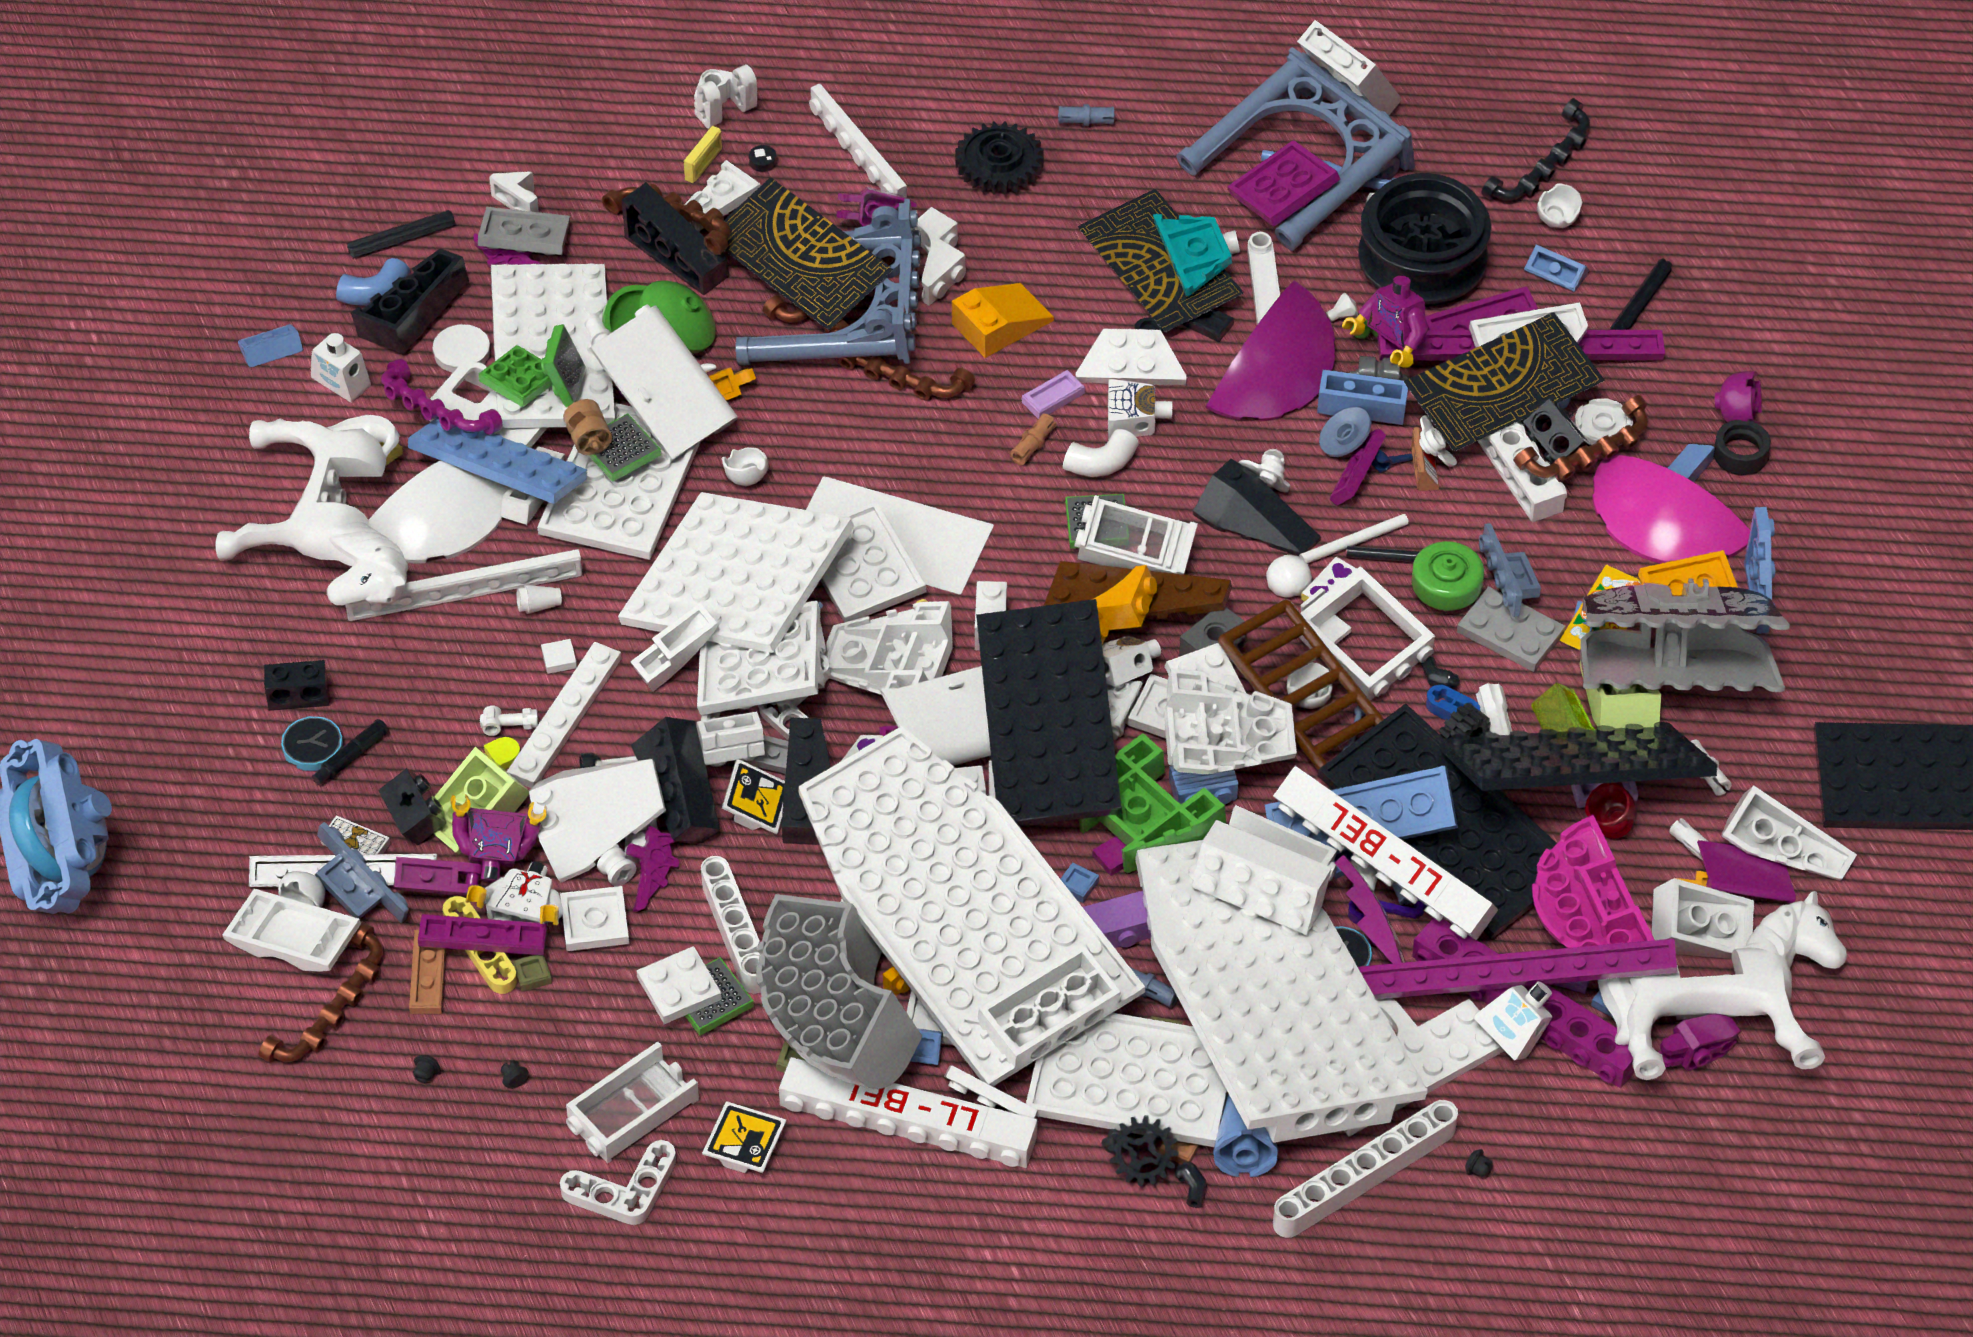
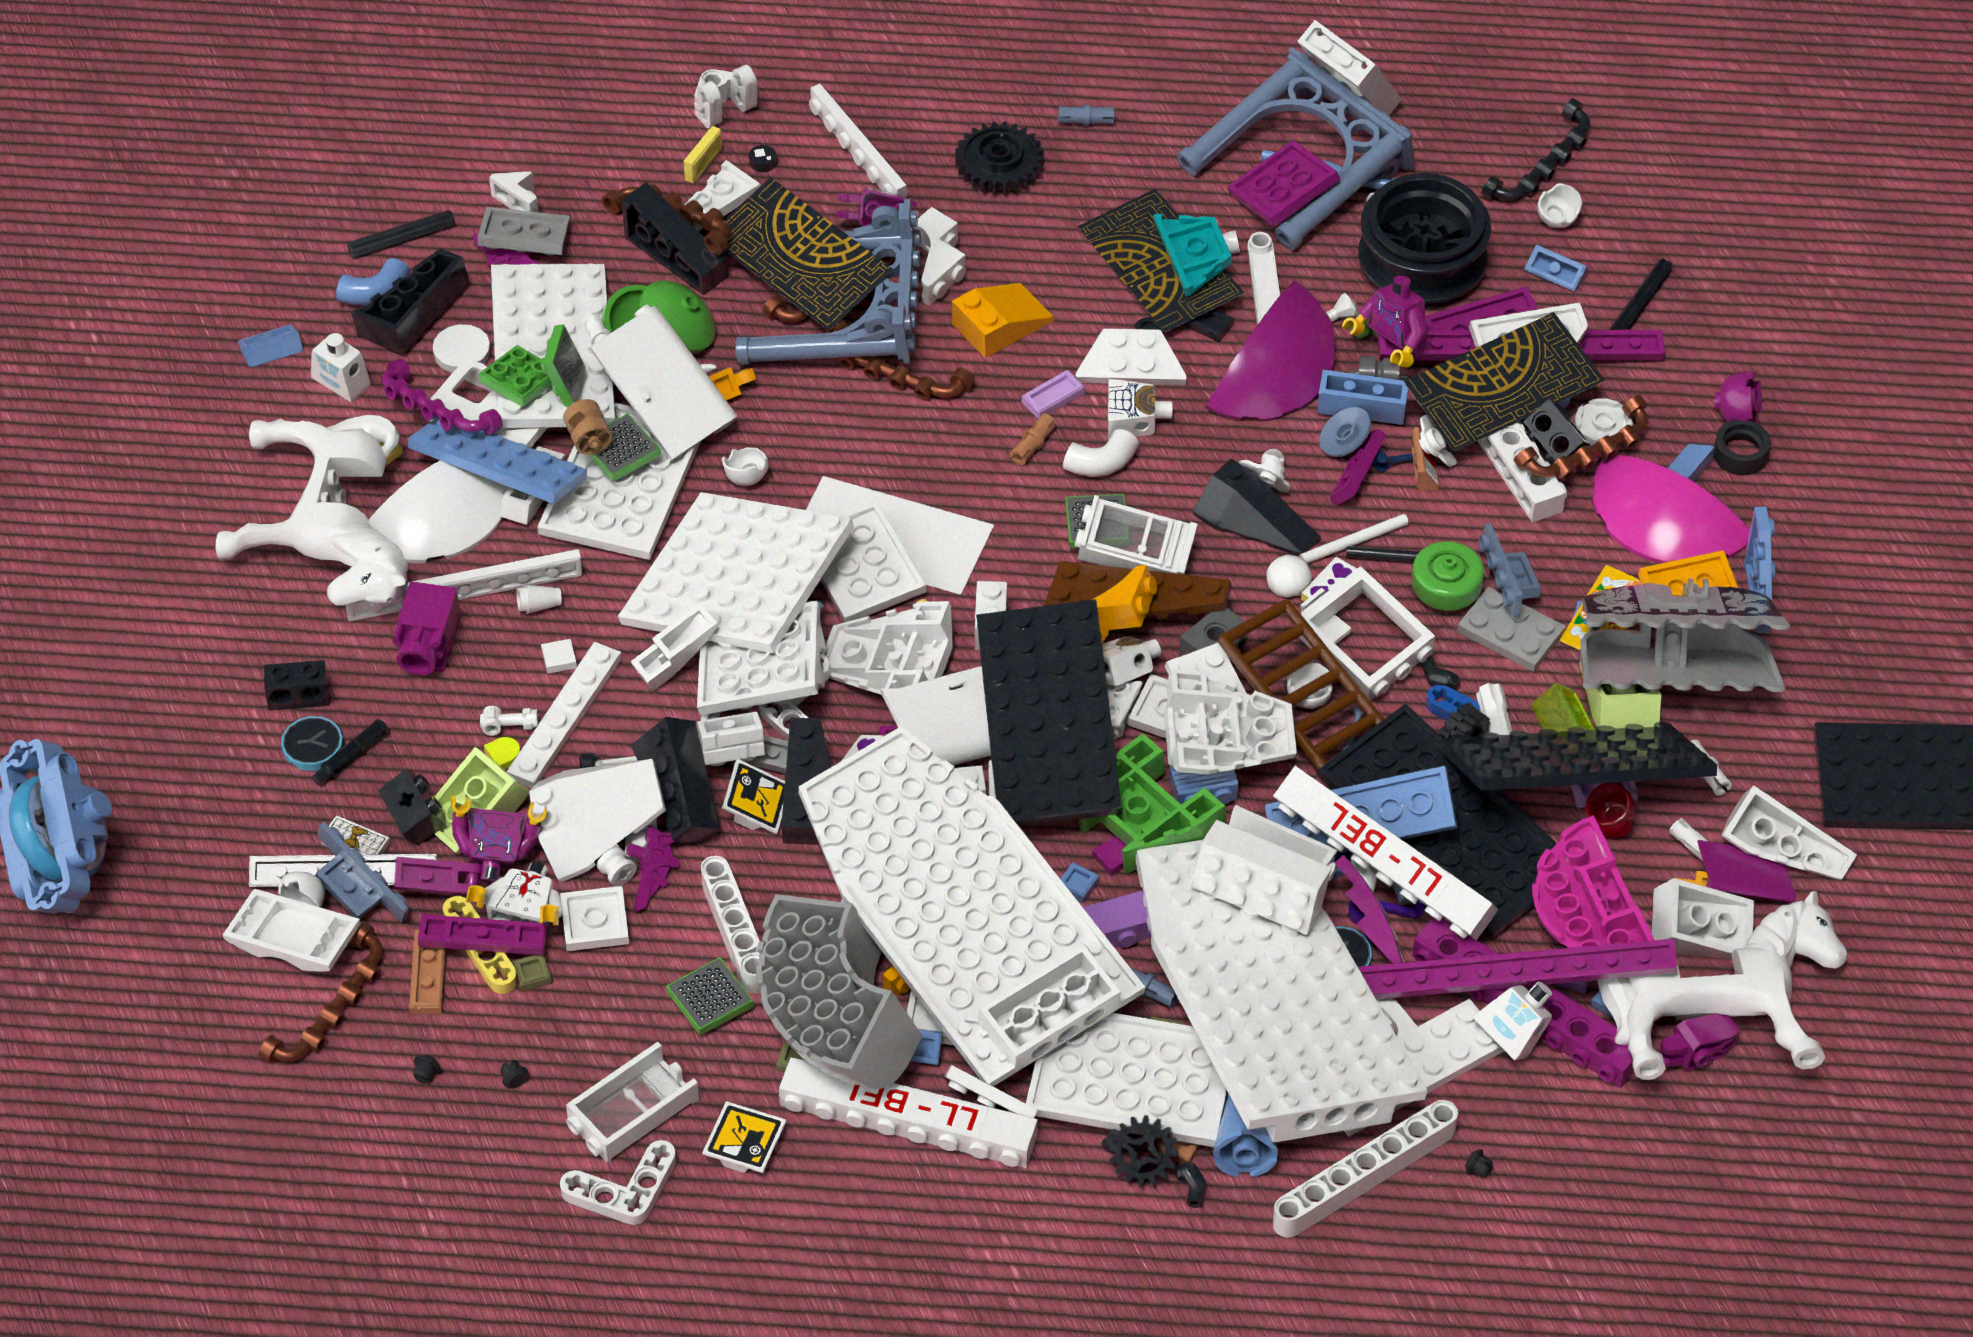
white plate [636,946,722,1024] -> none
none -> magenta piece [393,581,461,676]

